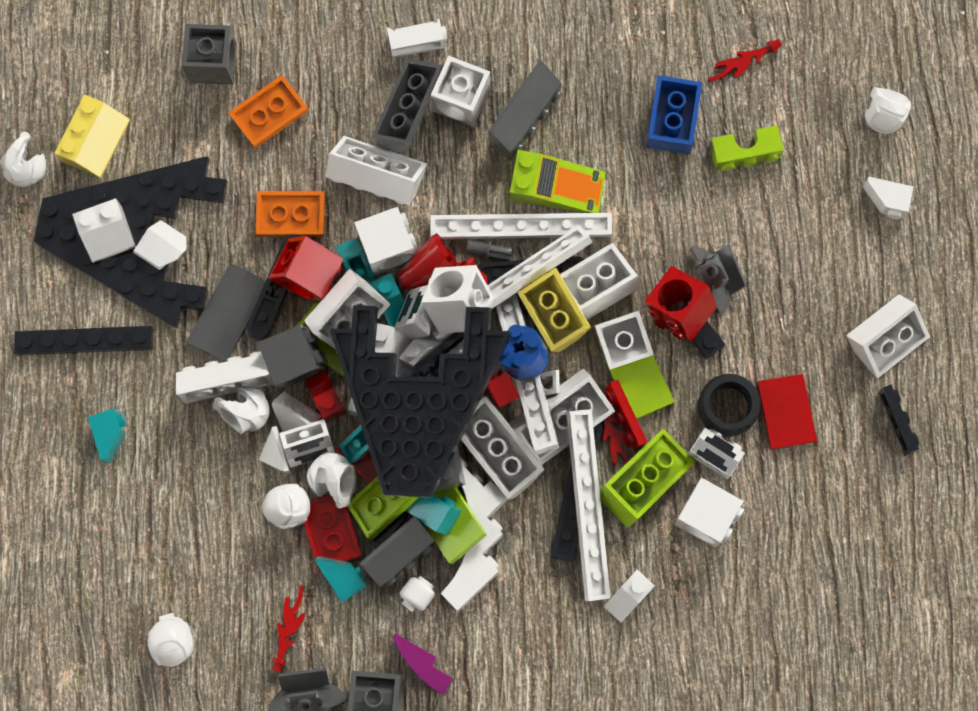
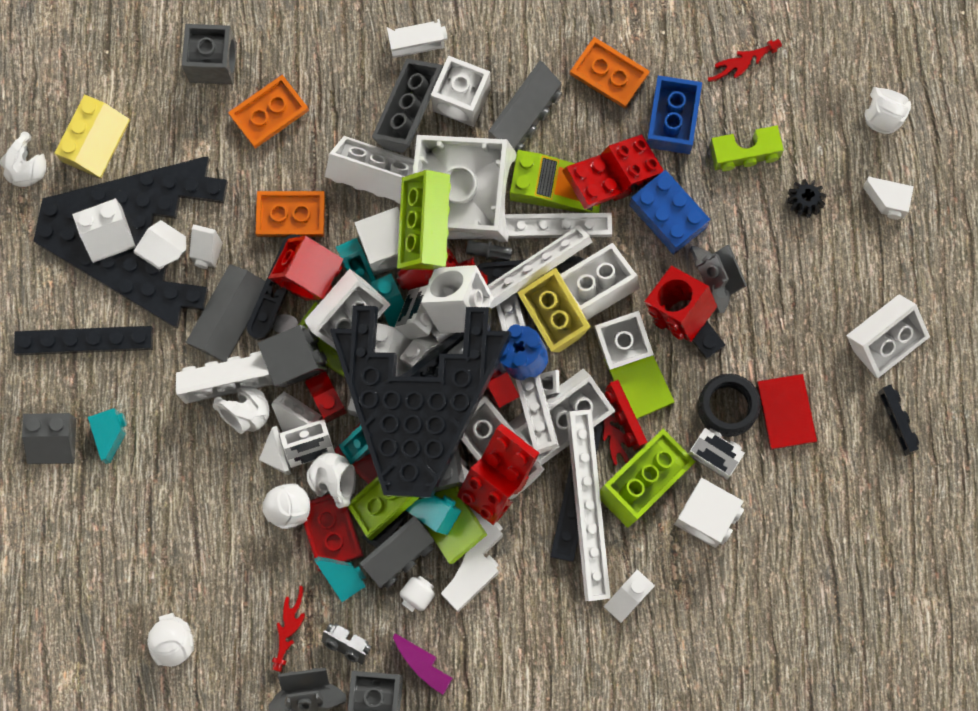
none -> dark grey slope [22,413,77,464]
none -> white slope [189,224,223,269]
none -> flat silver sticker [272,314,298,333]
none -> dark grey hinge [321,623,372,664]
none -> lime slope [397,170,451,270]
none -> white piece [413,135,517,242]
none -> red piece [457,424,539,525]
none -> red piece [562,134,664,209]
none -> orange plate [570,37,650,109]
none -> blue brick [629,169,711,255]
none -> black gear [787,179,826,218]

